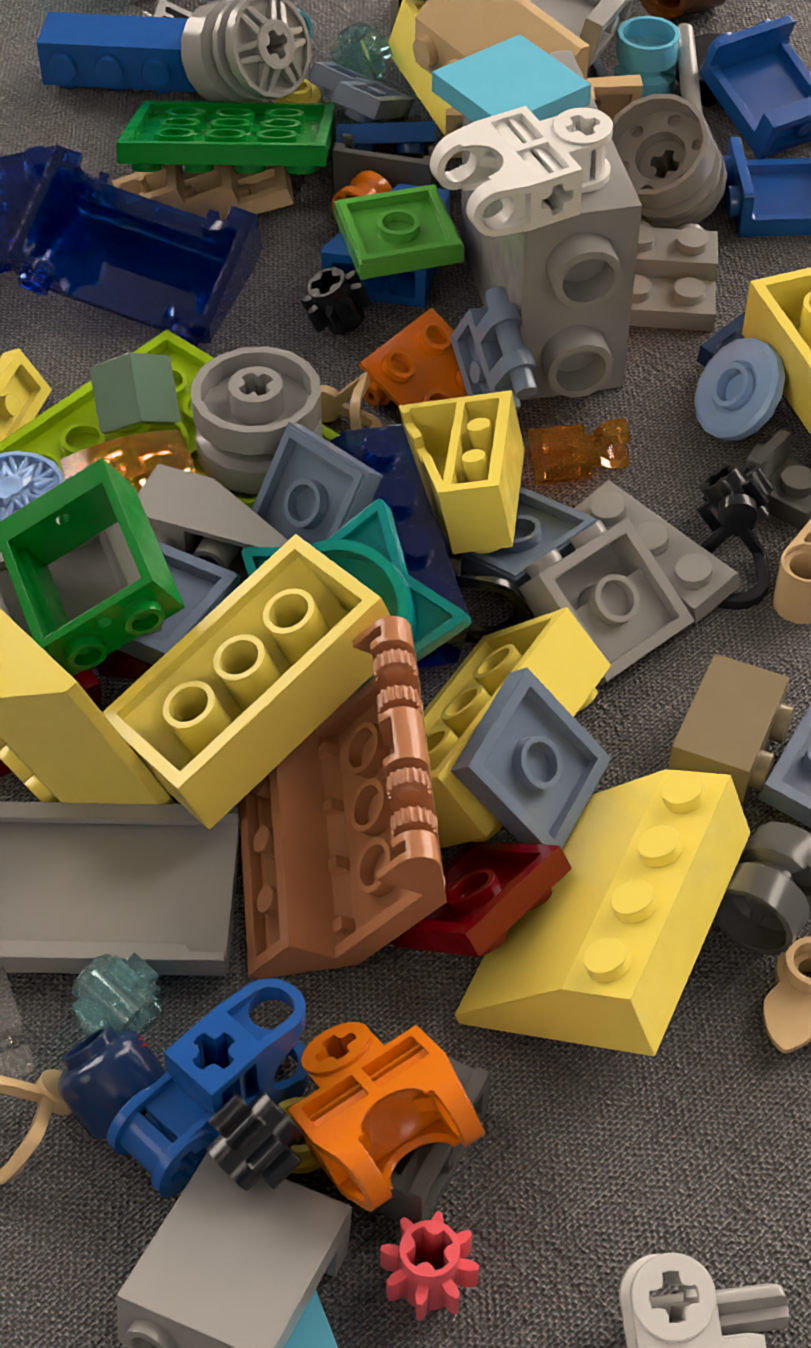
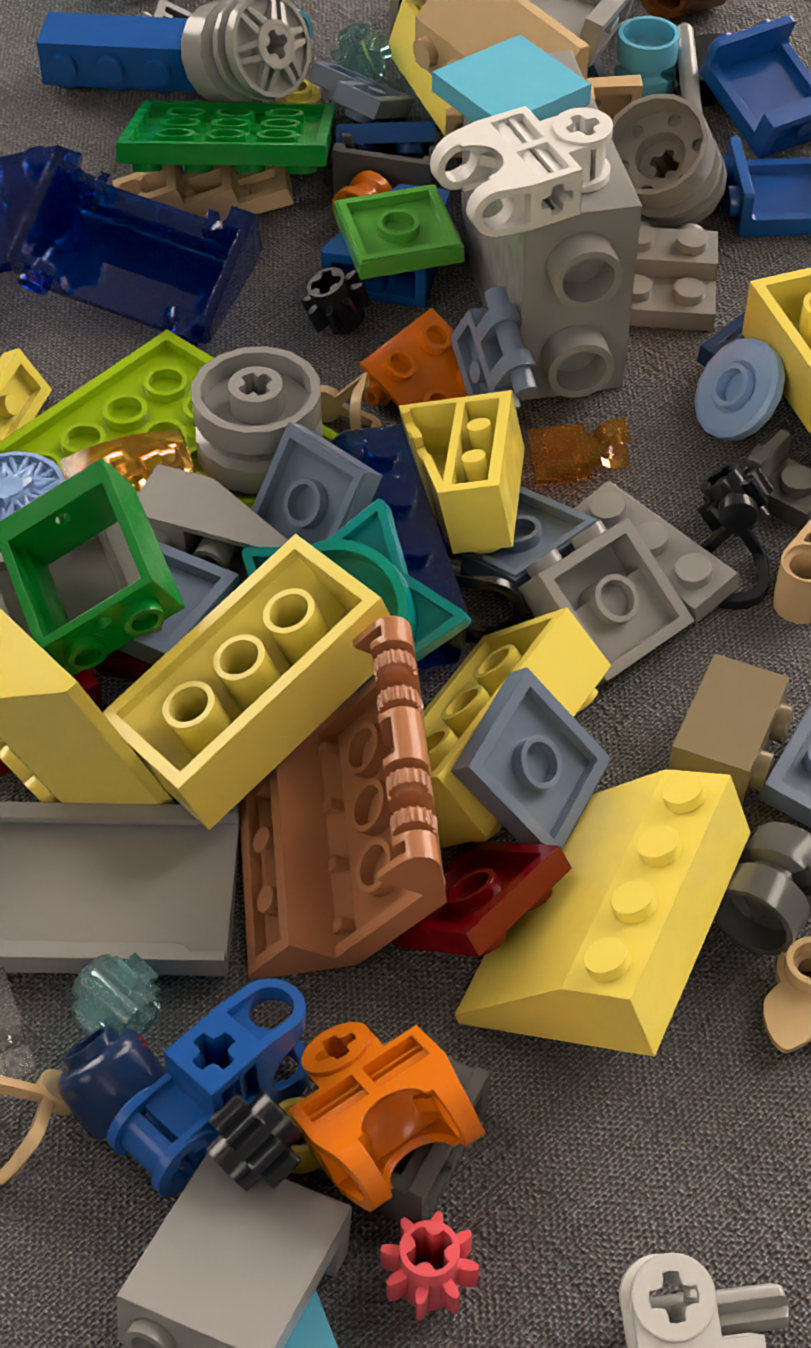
sand green panel [89,352,180,434] -> none

